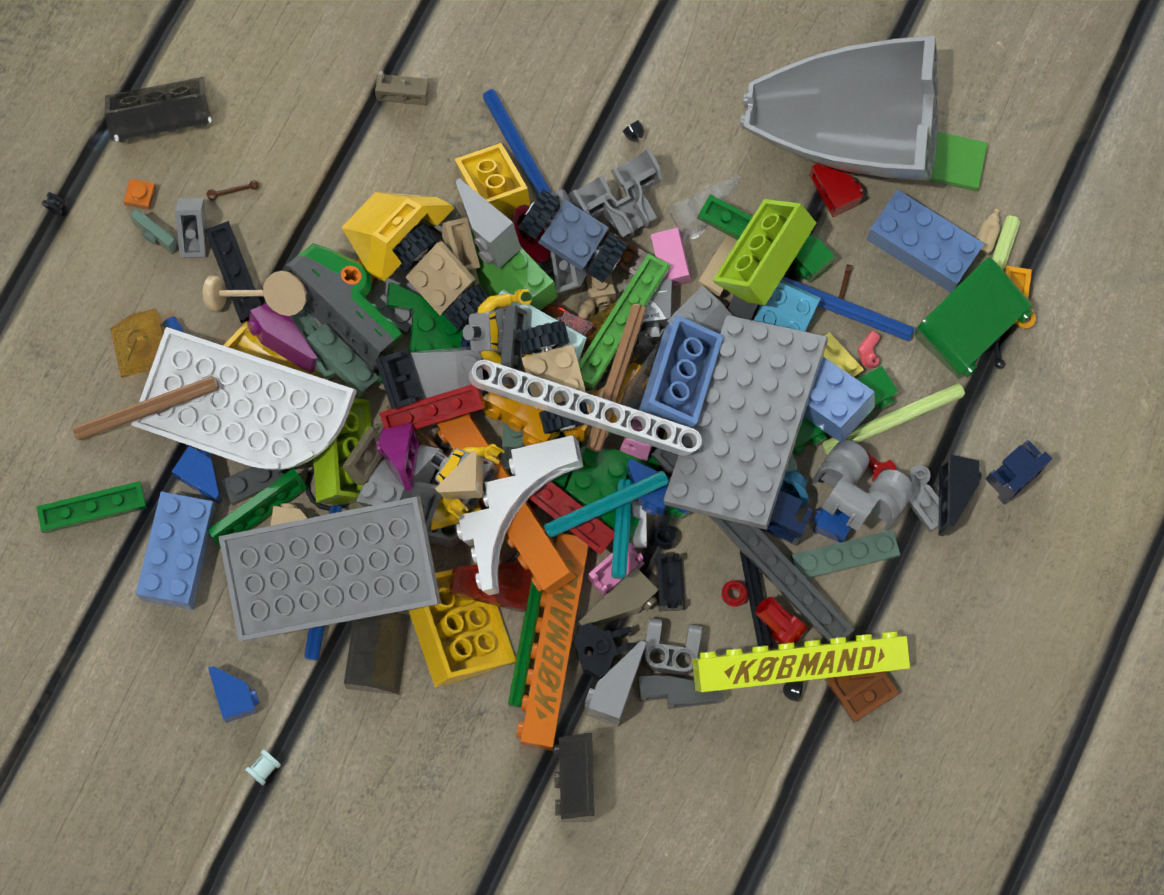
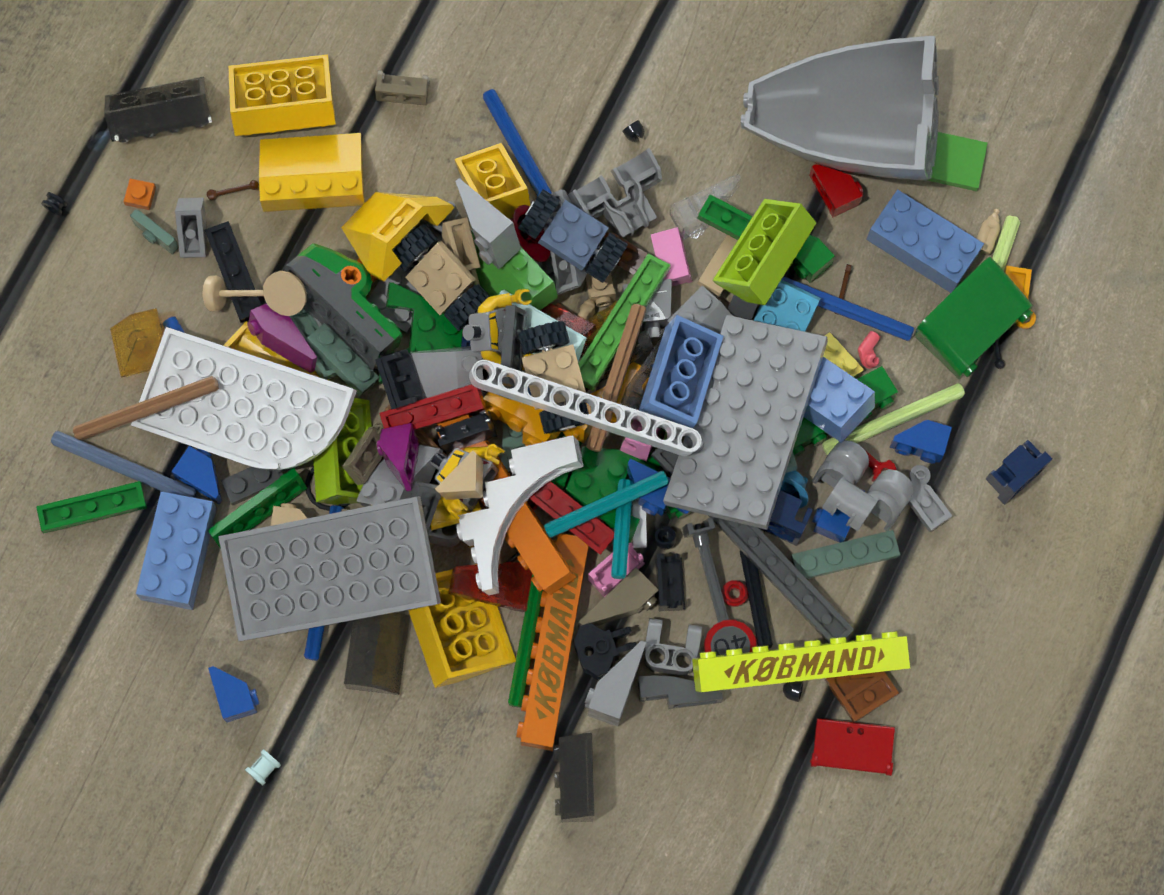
red piece [755,597,807,645] -> none
black slope [938,454,982,536] -> none
none -> sand blue axle [51,431,196,498]
none -> yellow slope [228,54,336,136]
none -> yellow slope [259,133,365,212]
none -> black hinge [436,409,497,453]
none -> dark grey piece [682,517,757,656]
none -> red door [810,718,895,776]
none -> blue slope [889,420,952,463]

